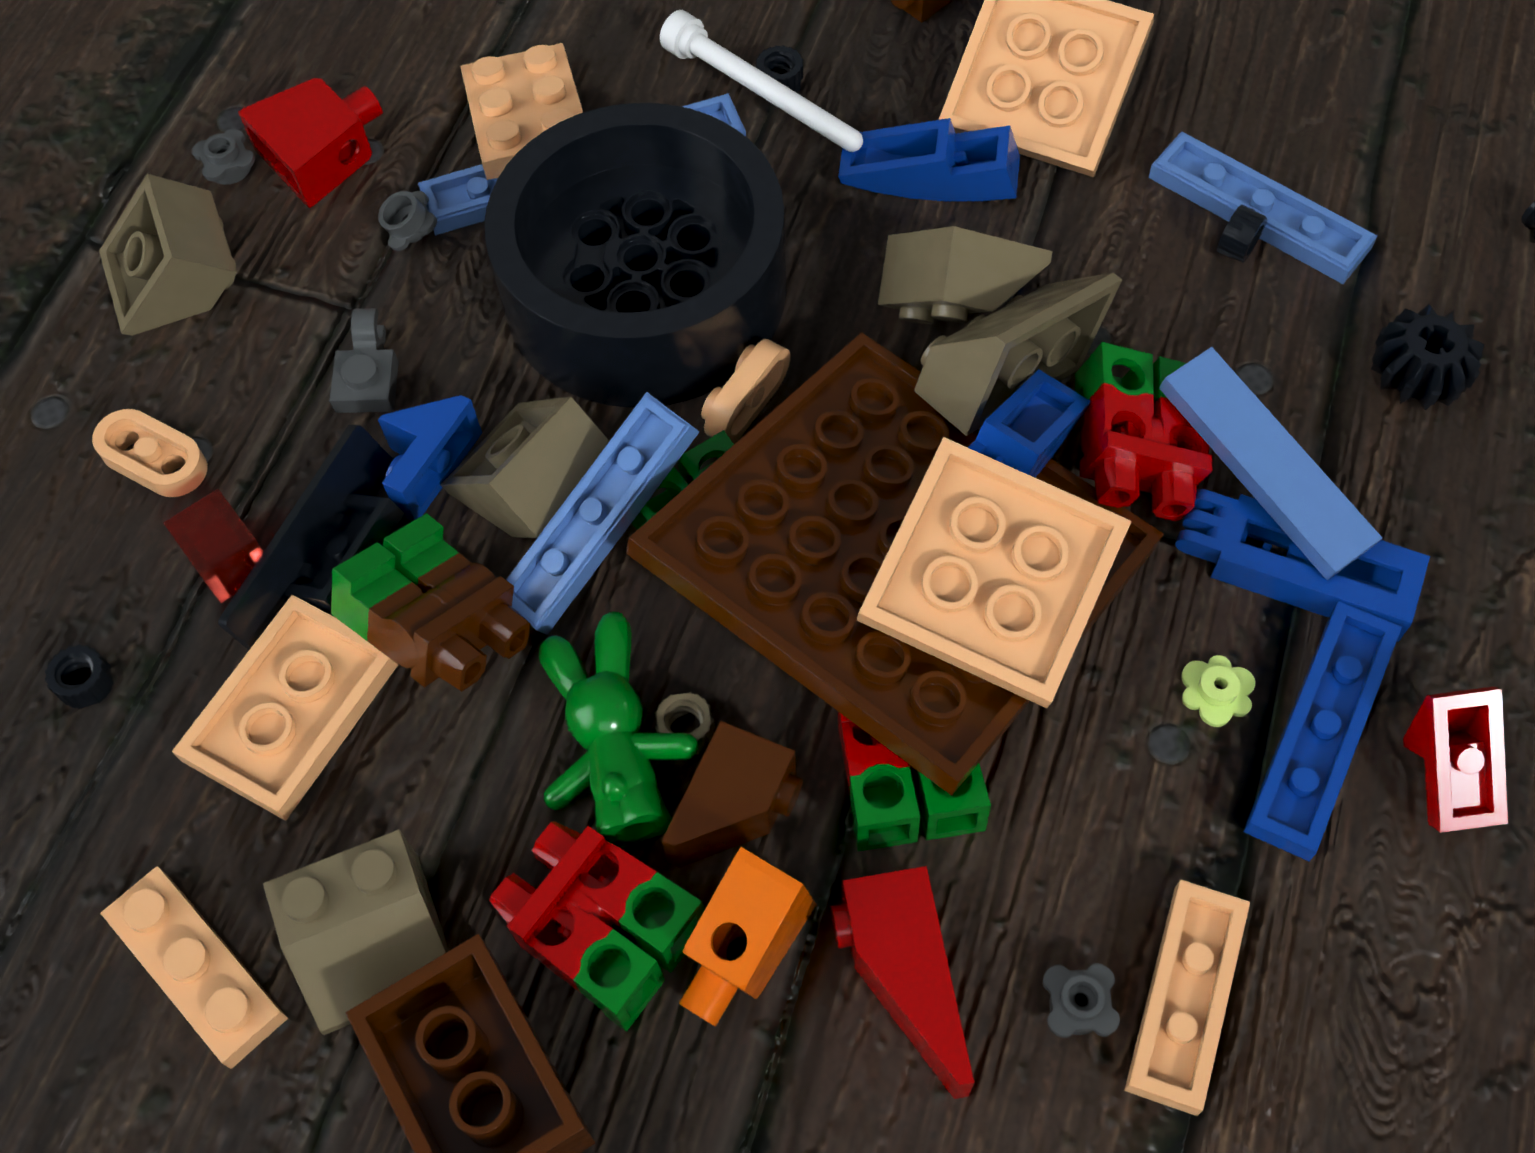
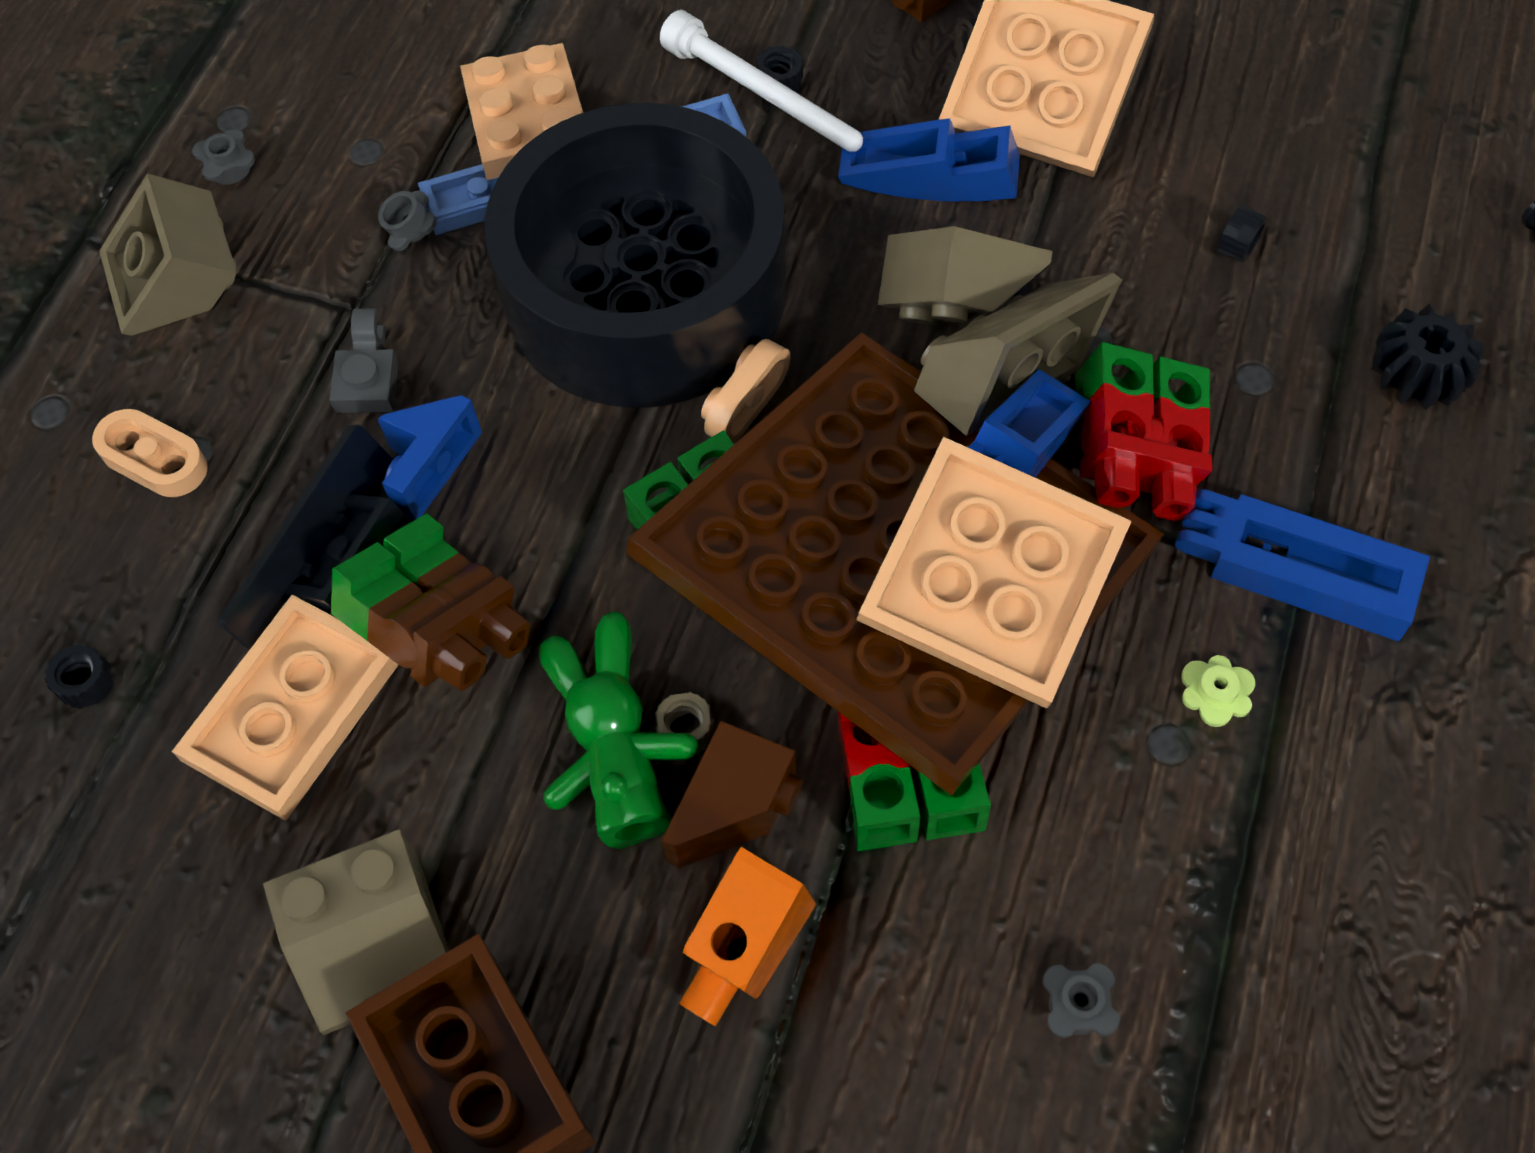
light nougat plate [100,866,288,1069] -> none
clear red brick [163,489,263,604] -> none
red torso [238,78,383,208] -> none
dark tan slope [440,396,609,538] -> none
hips [489,821,705,1032] -> none
medium blue tile [506,392,699,635] -> none
red slope [831,866,974,1099] -> none
light nougat plate [1124,879,1250,1116] -> none
medium blue tile [1148,131,1377,284] -> none
medium blue tile [1159,347,1382,580] -> none
blue plate [1243,601,1402,862] -> none
slope [1403,686,1508,833] -> none

